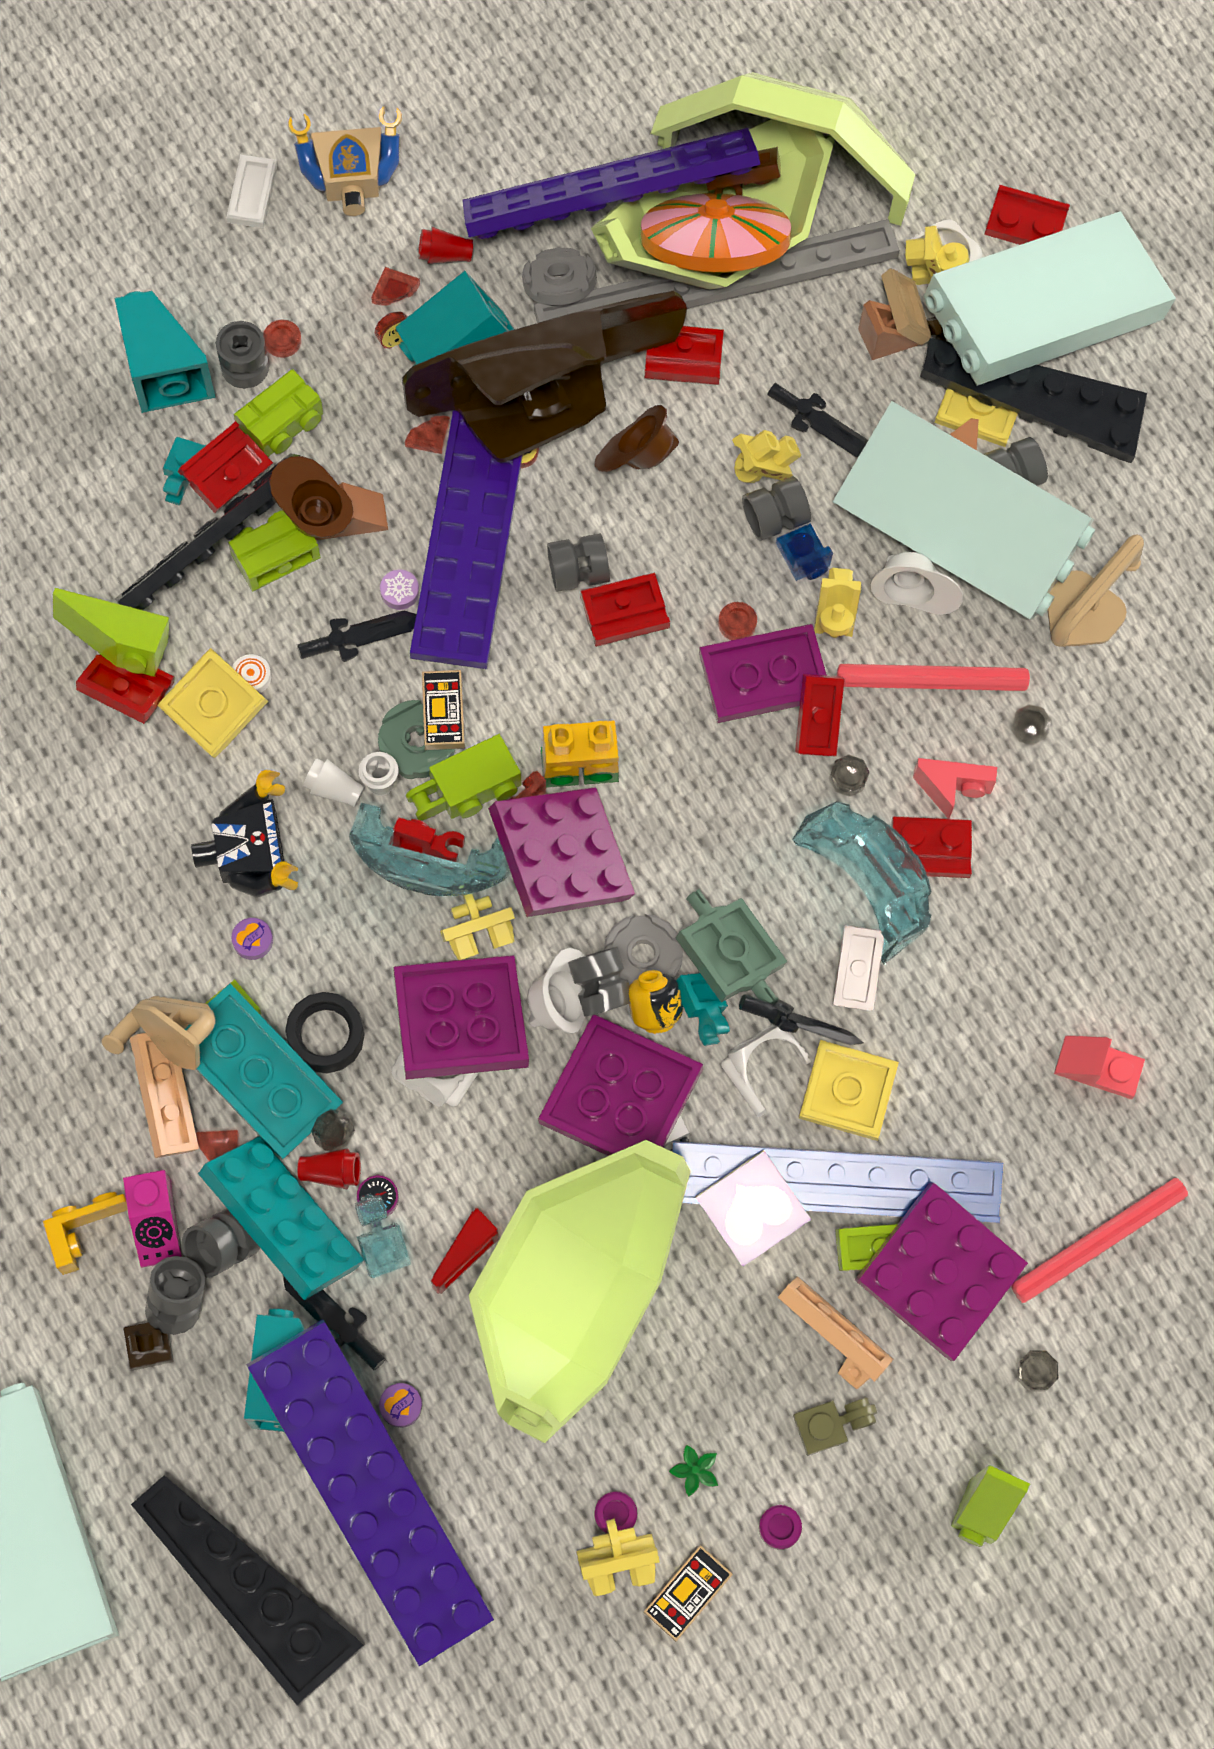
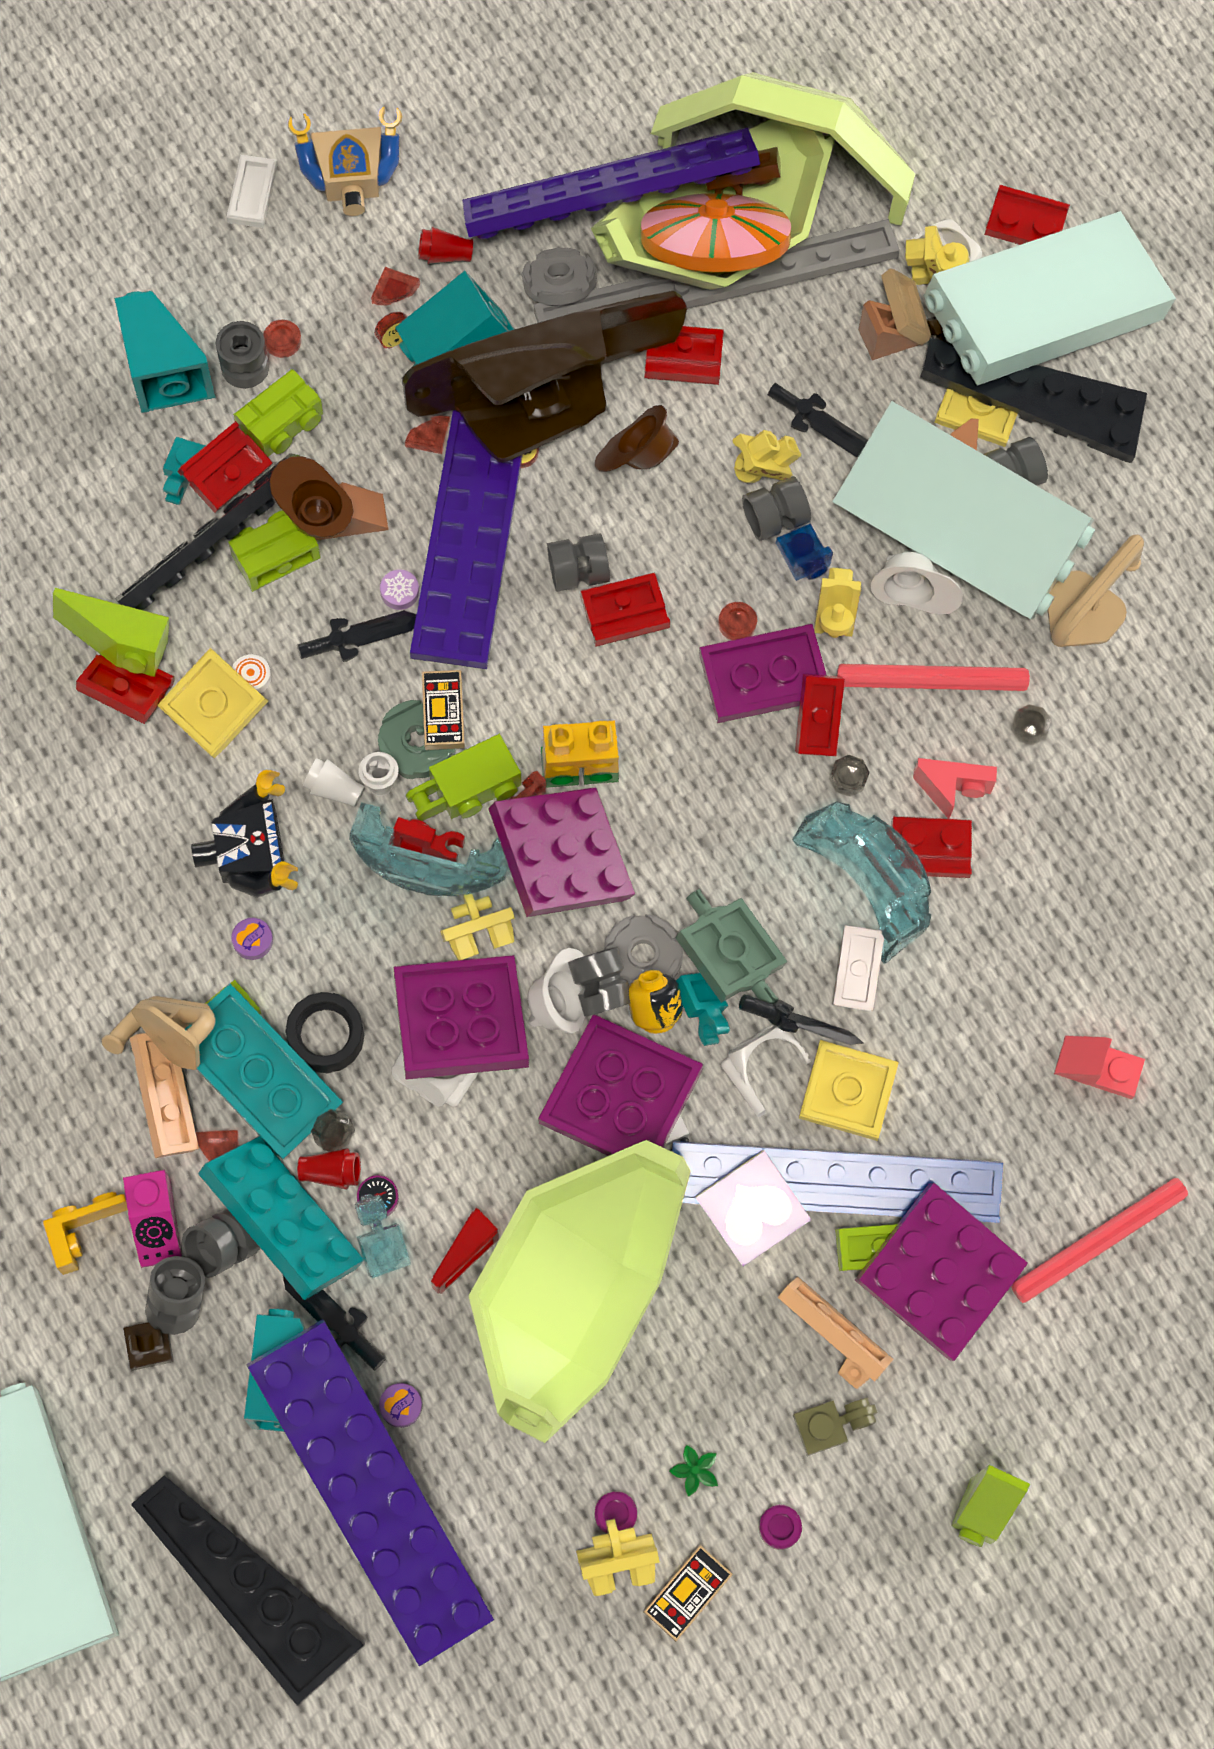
clear smoke tile [1017,1350,1059,1392] -> none

